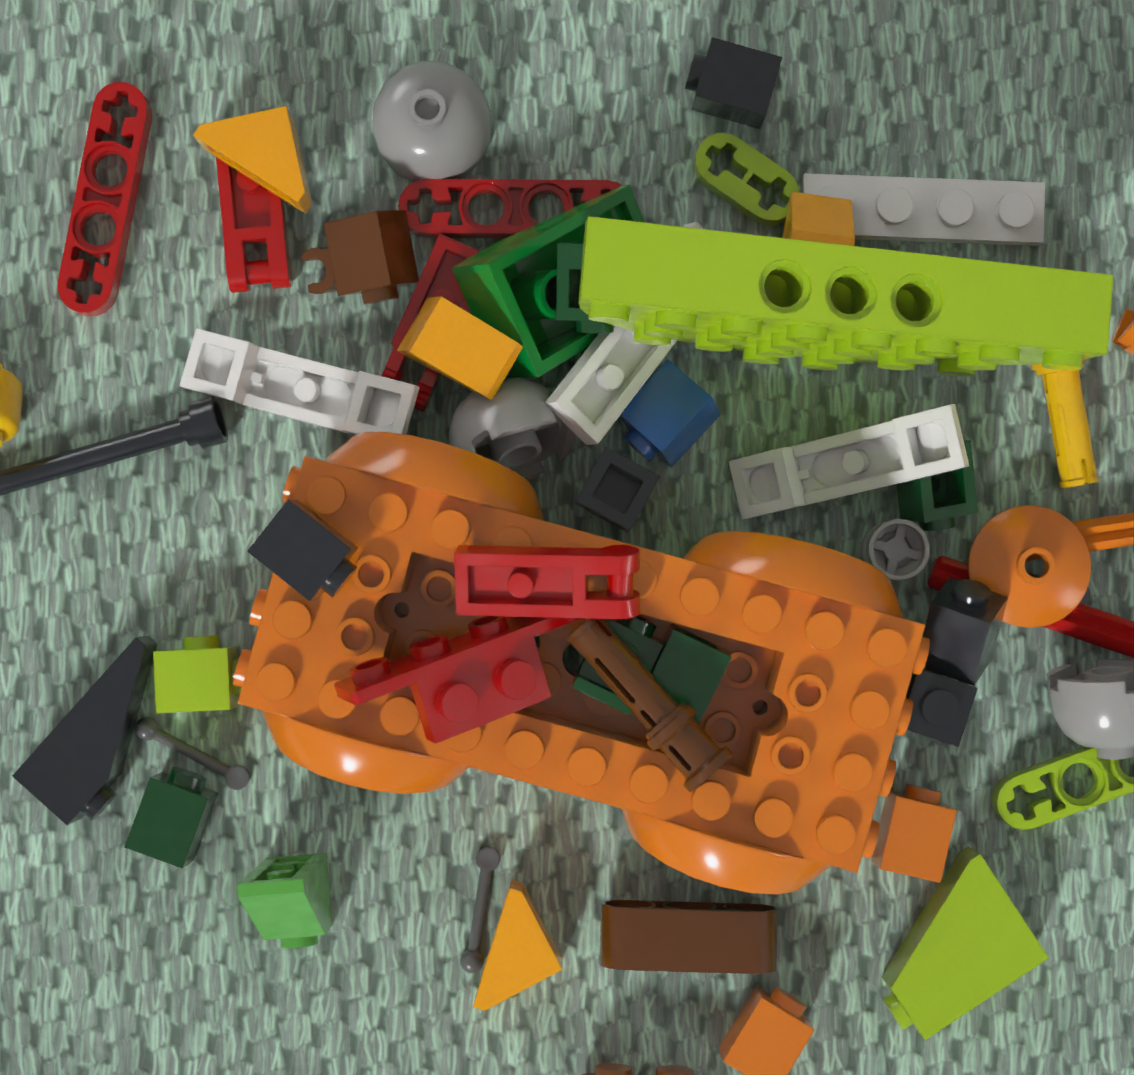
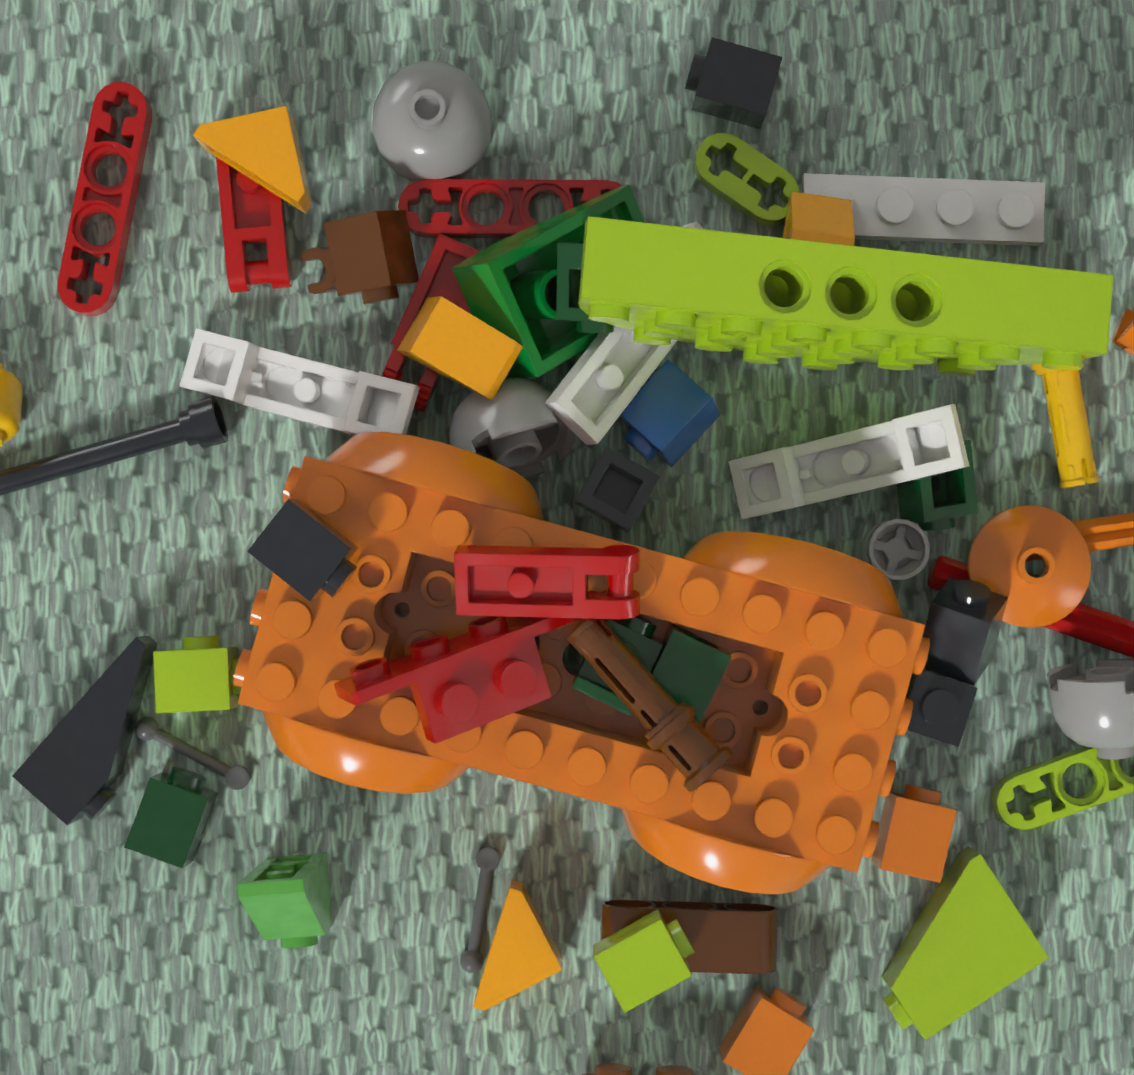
none -> lime brick [593,909,695,1013]

